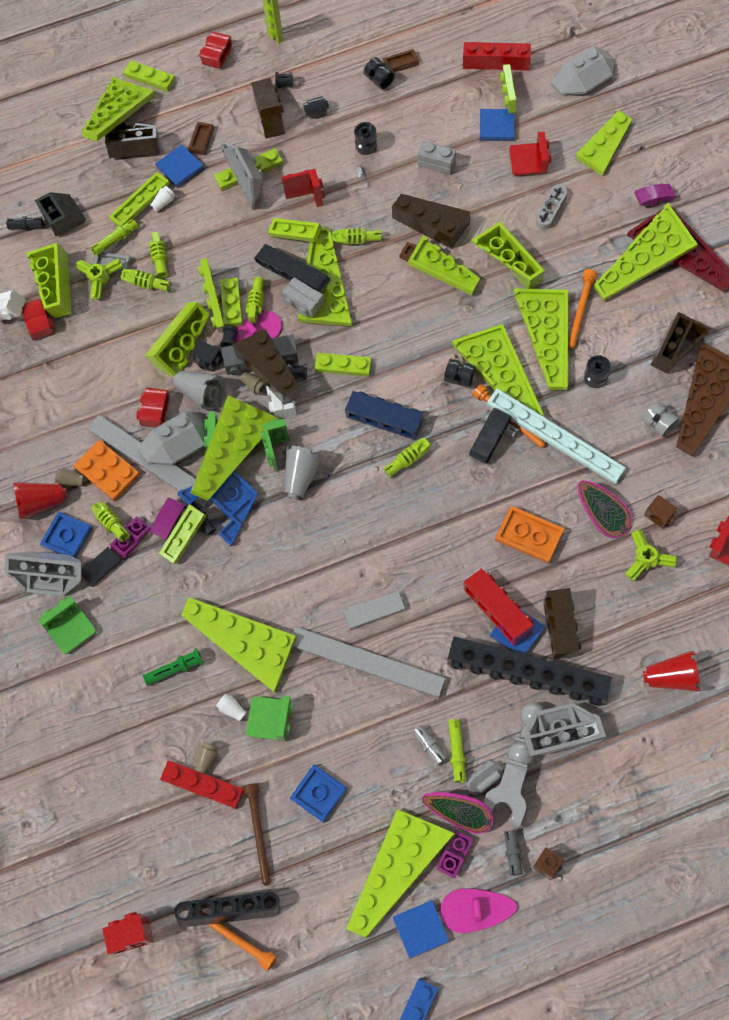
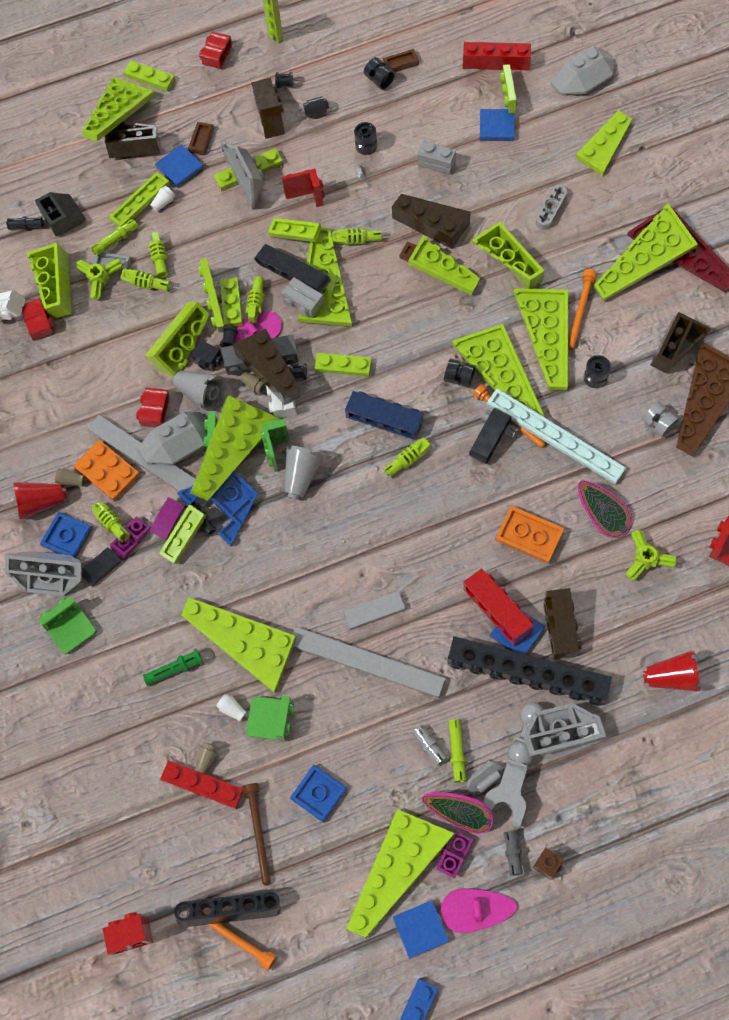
red bracket [509,132,551,176] -> none
magenta slope [634,184,676,206] -> none
reddish brown brick [644,495,677,529] -> none

